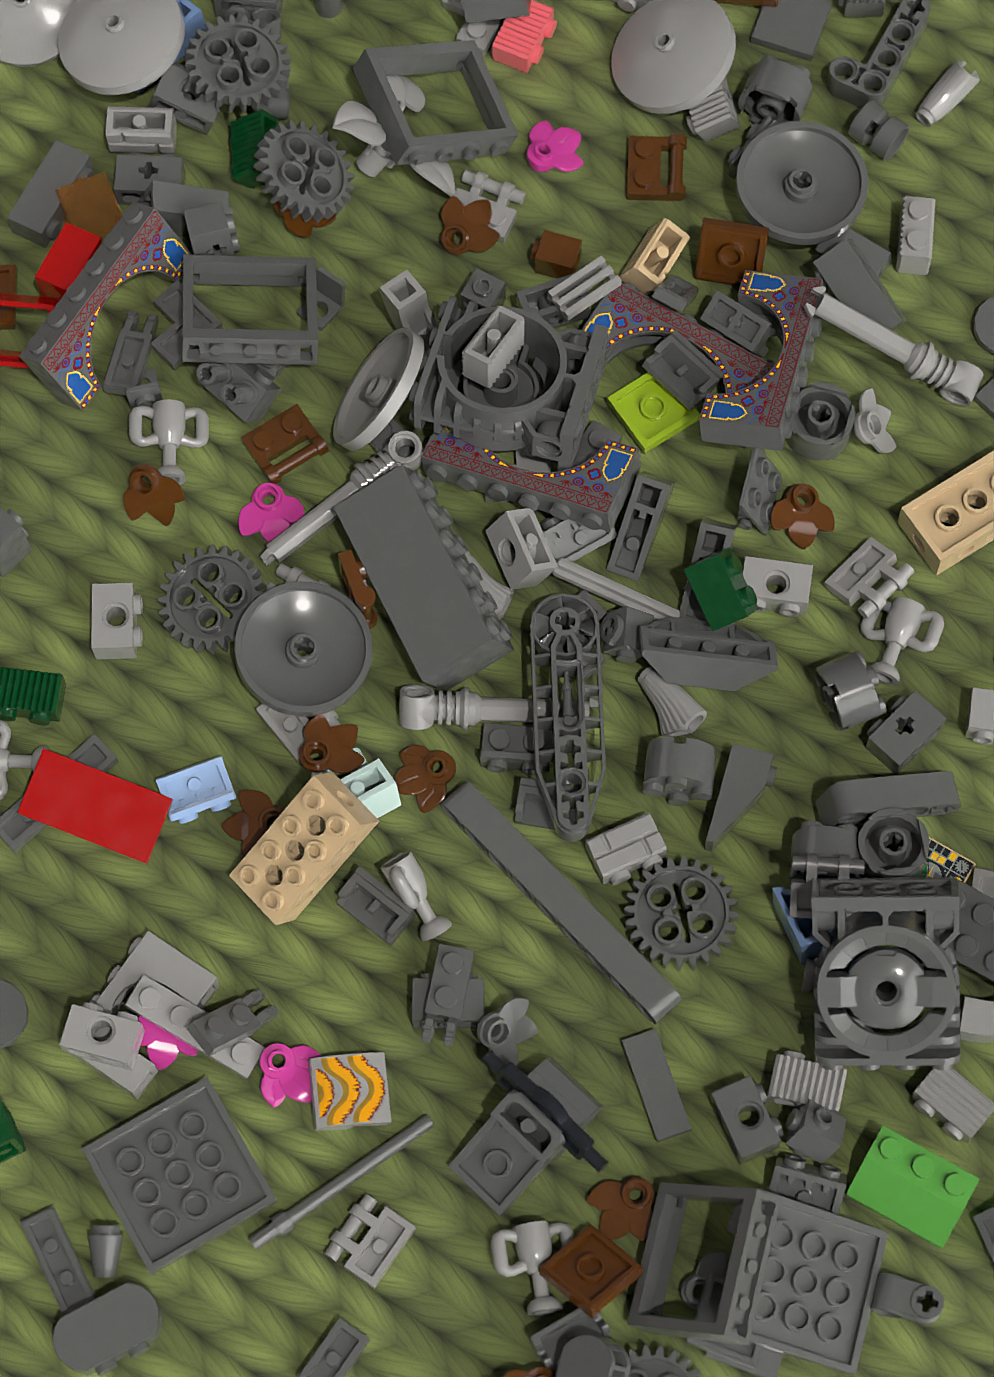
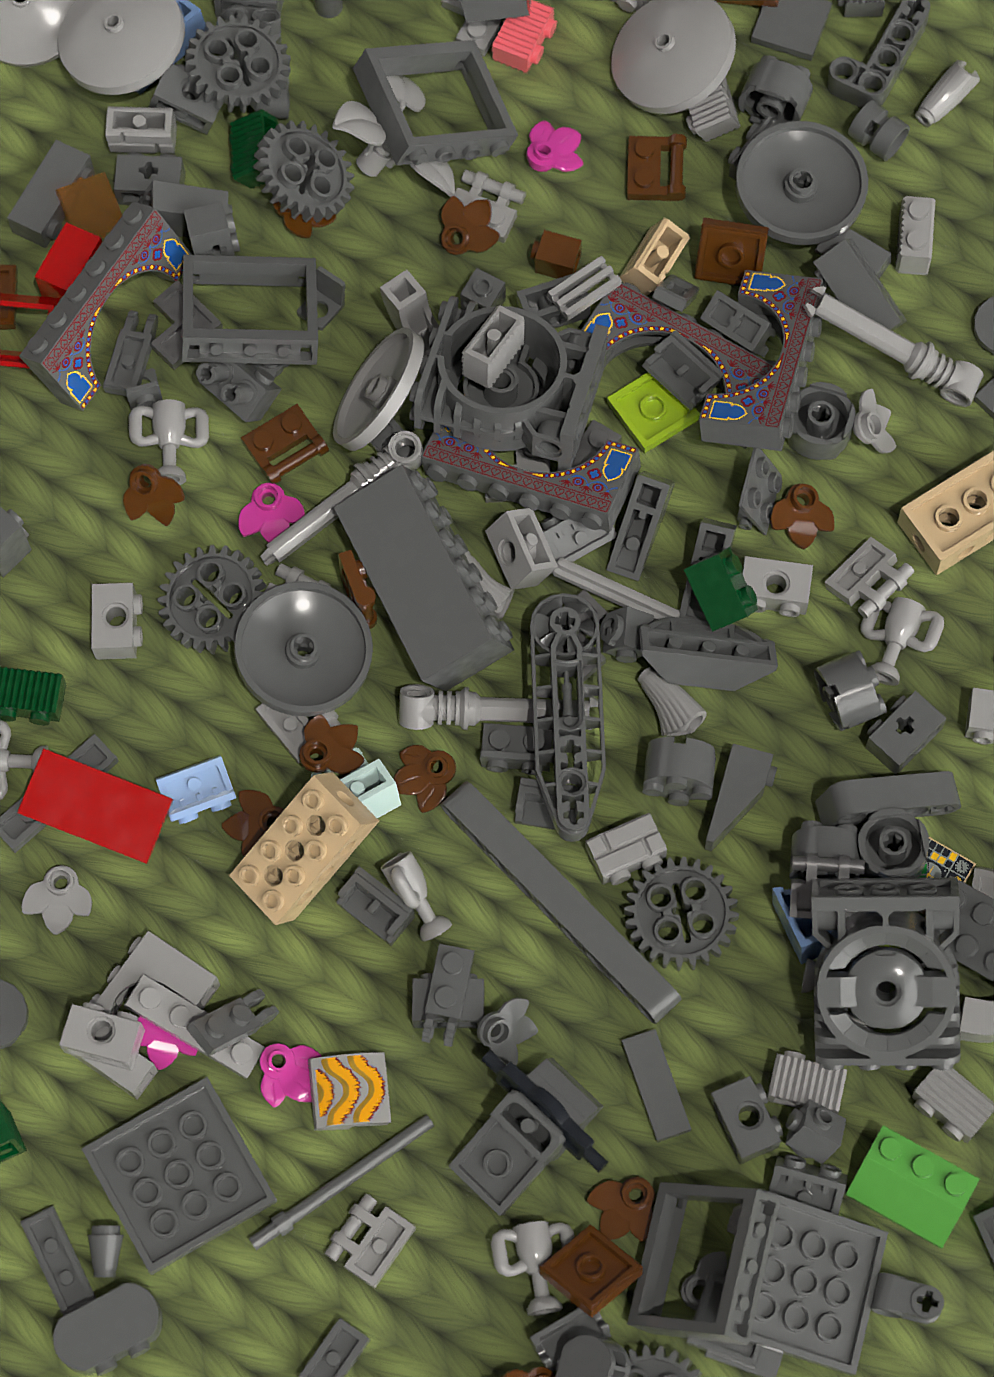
none -> light grey plate [22,865,92,935]

